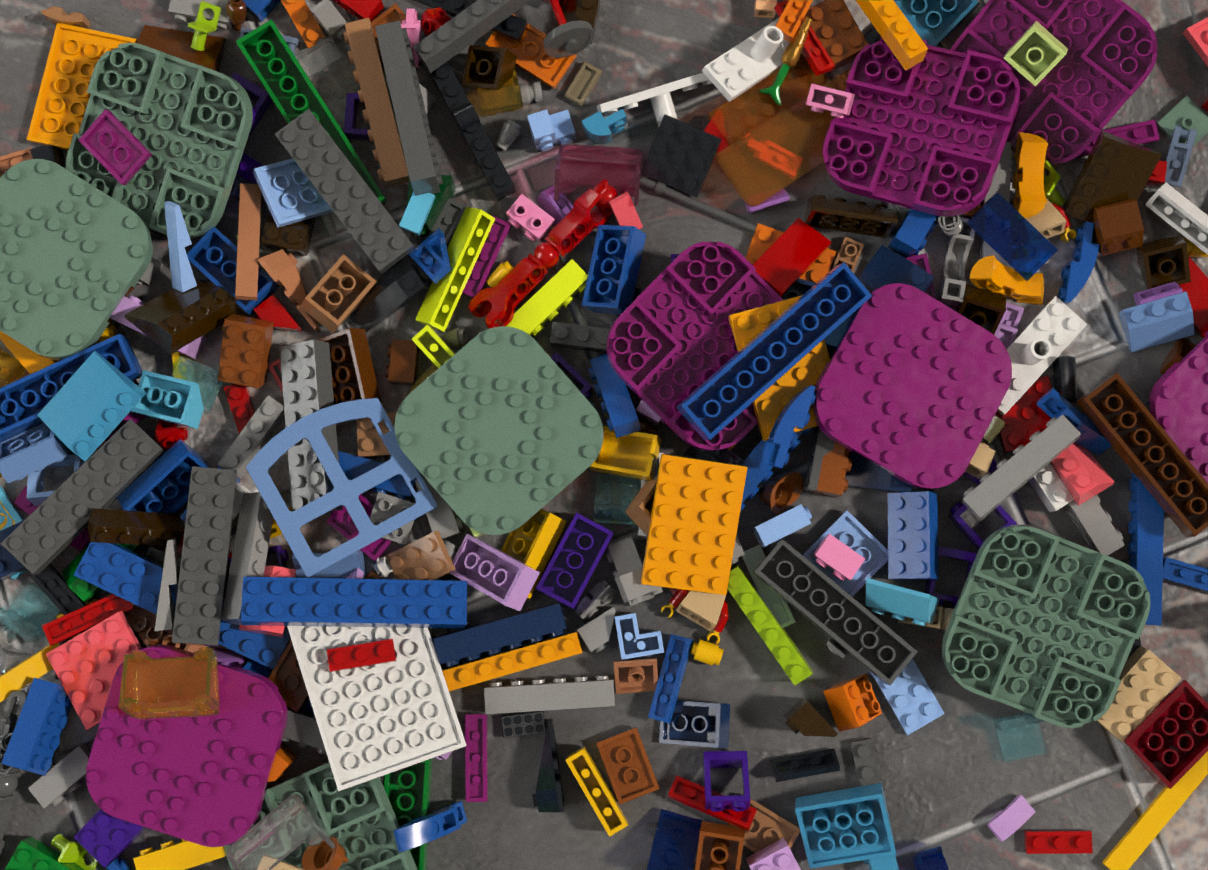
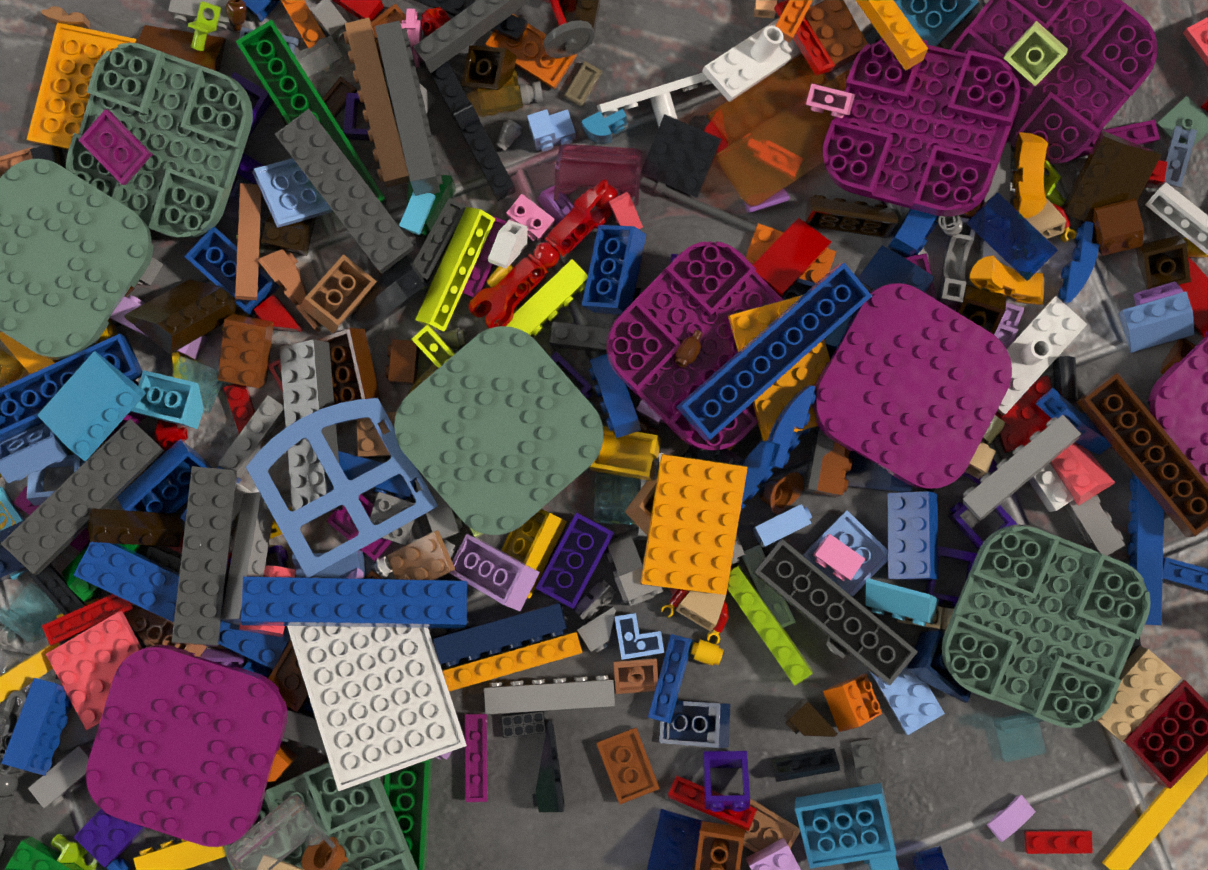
clear yellow windscreen [119,647,220,719] -> none
light grey slope [154,539,179,631] -> none
light blue slope [164,201,197,293] -> none
red plate [327,639,396,672] -> none
blue slope [393,801,467,852] -> none
blue wing [409,228,451,284] -> none
yellow brick [565,746,628,837] -> none
pearl gold piece [759,17,813,105] -> none
medium nougat slope [831,237,865,272] -> none
none -> reddish brown tile [322,76,358,118]
none -> white slope [488,220,528,269]
none -> reddish brown plant [675,330,703,368]
none -> dark blue slope [907,630,971,703]

